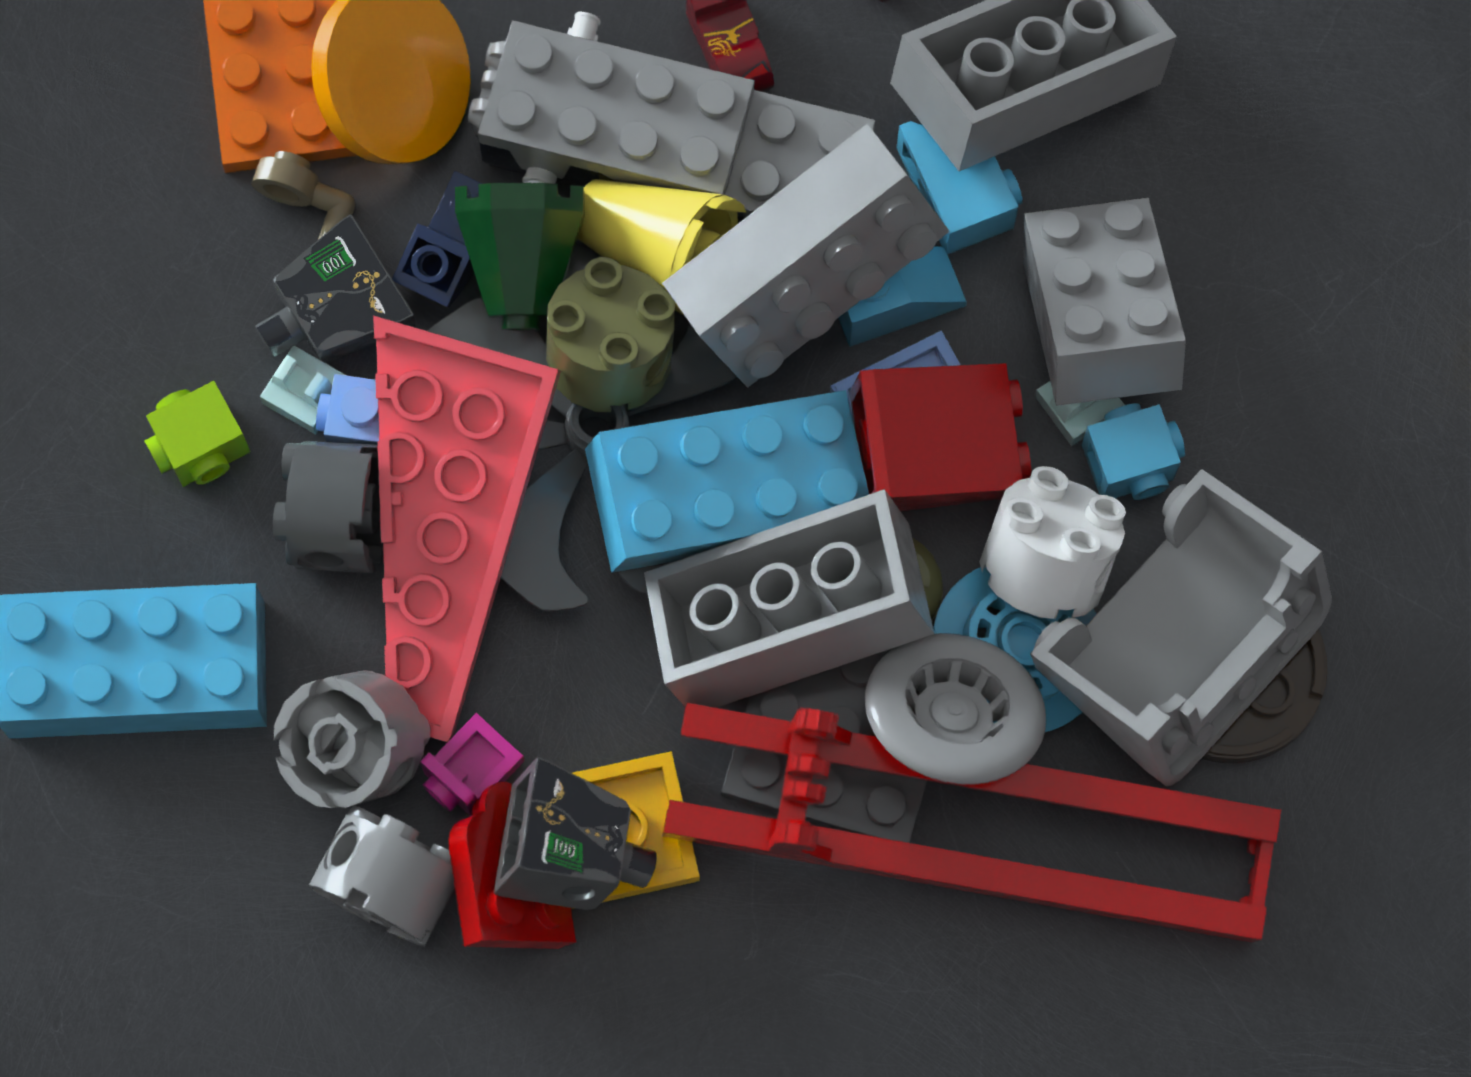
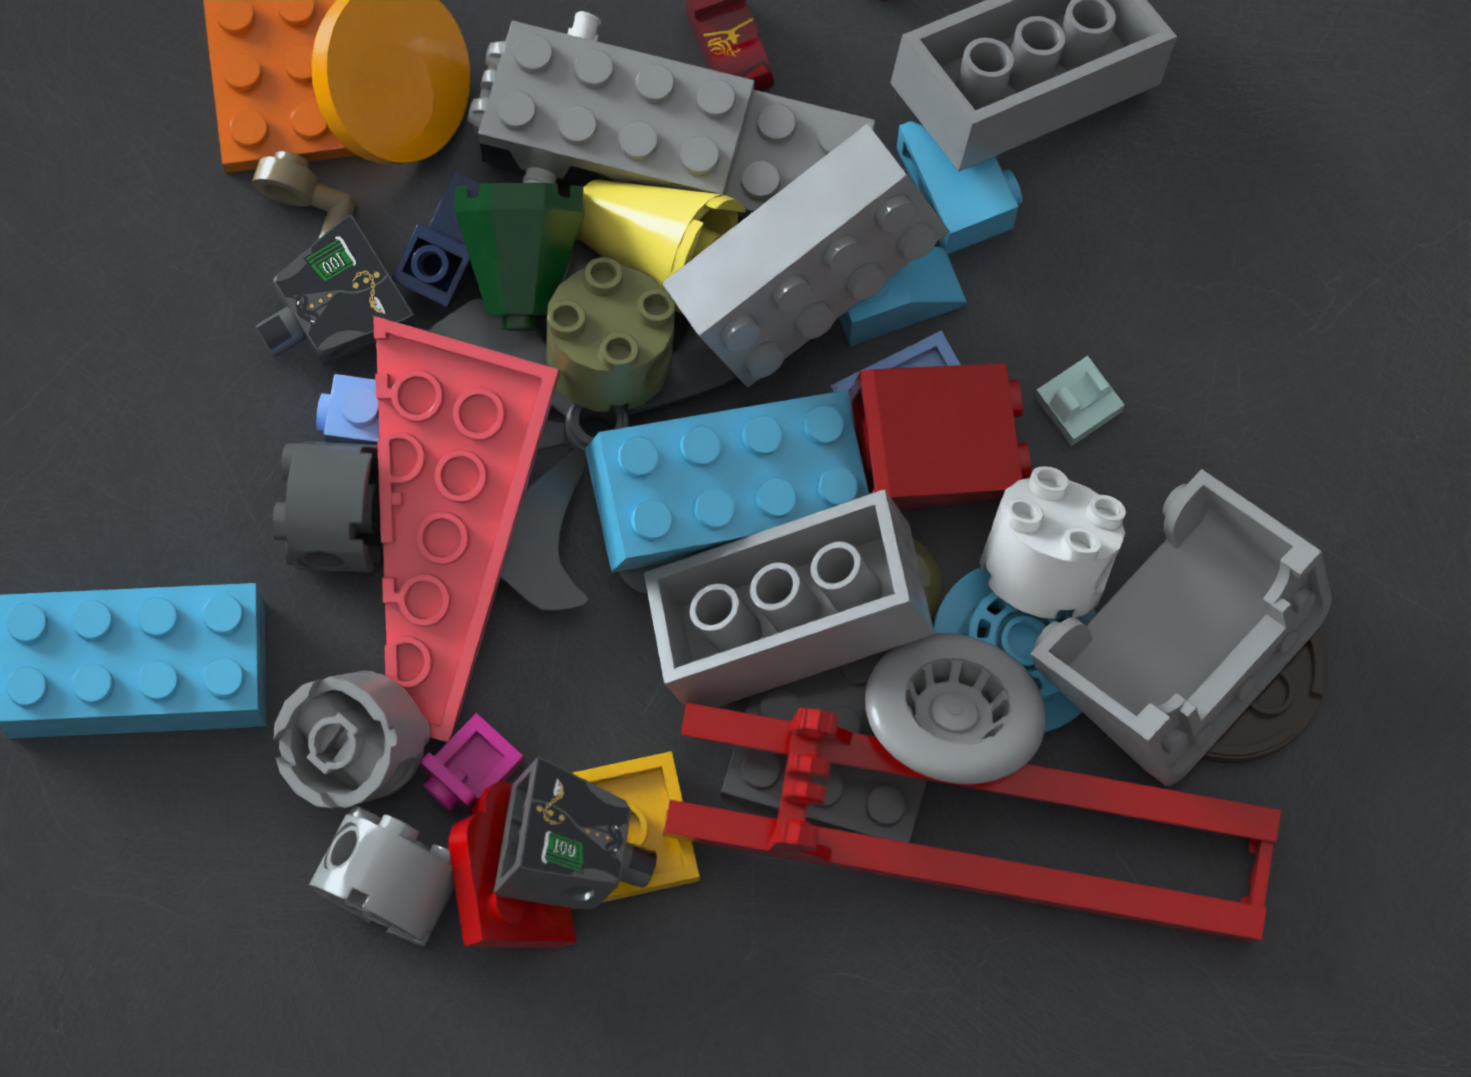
lime brick [144,381,250,487] -> none
light aqua tile [260,346,347,434] -> none
light grey brick [1023,198,1186,406] -> none
medium azure brick [1081,403,1185,500] -> none

